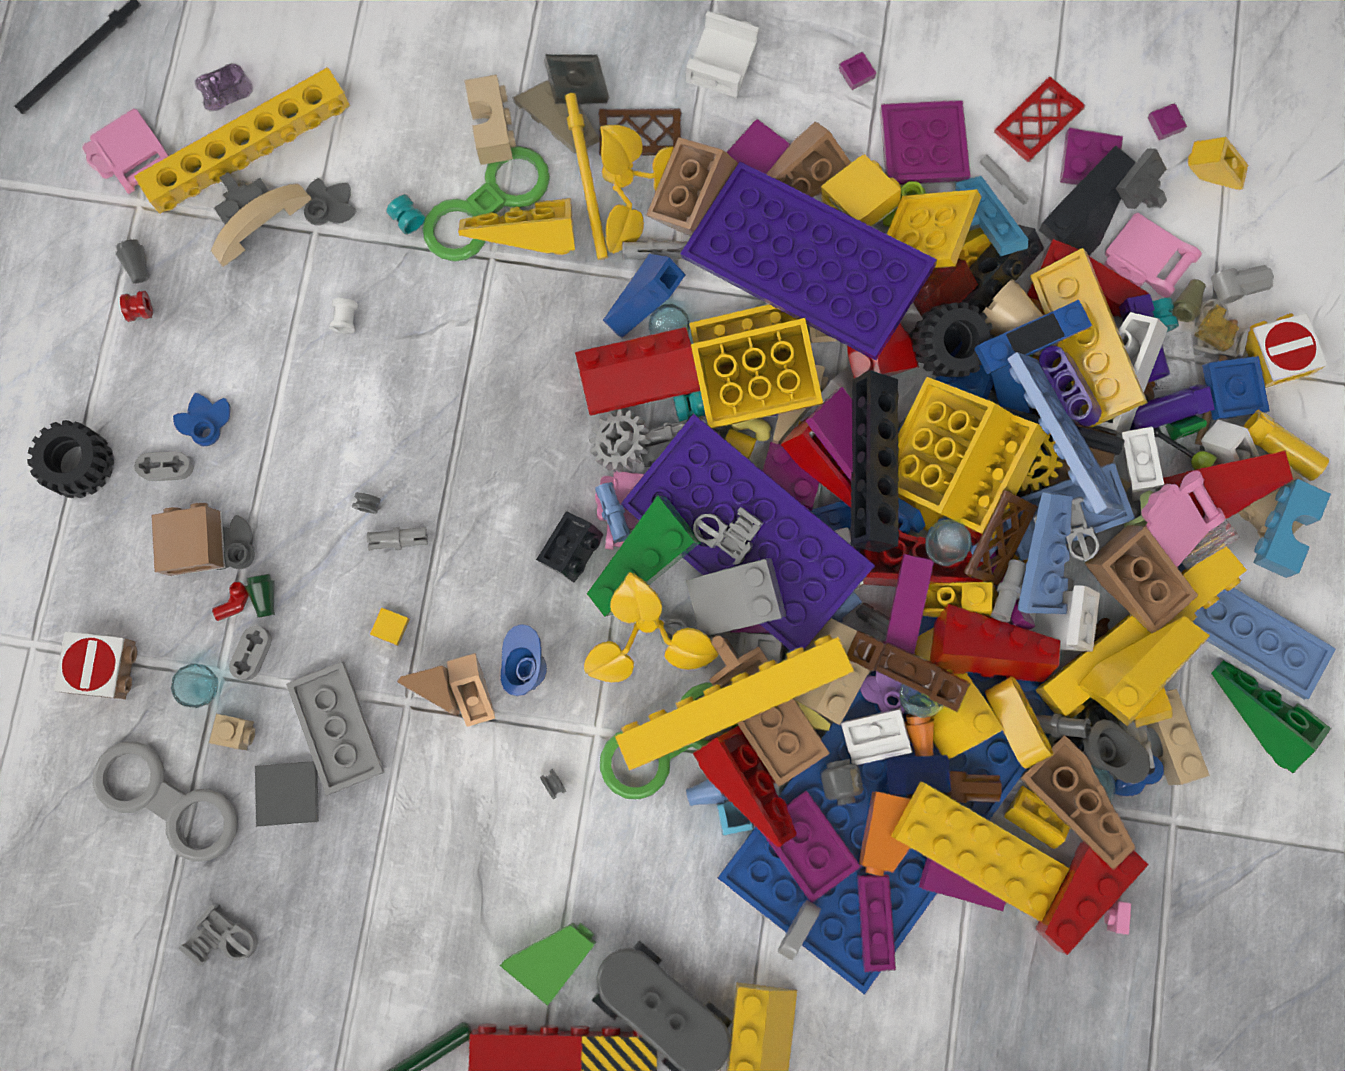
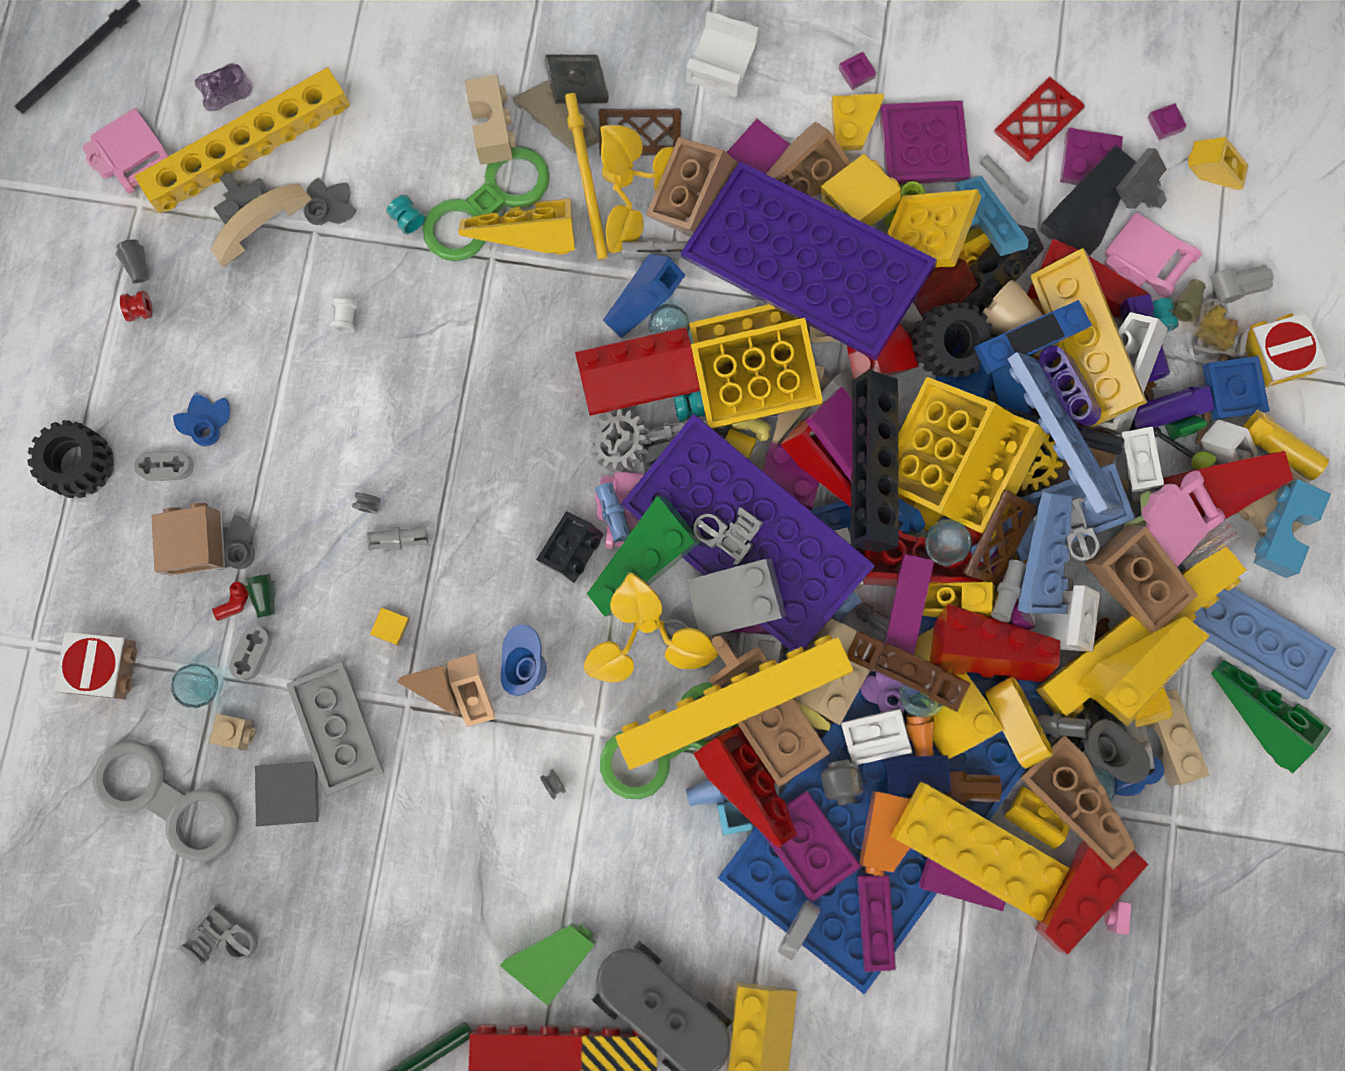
none -> yellow wing [831,94,885,151]

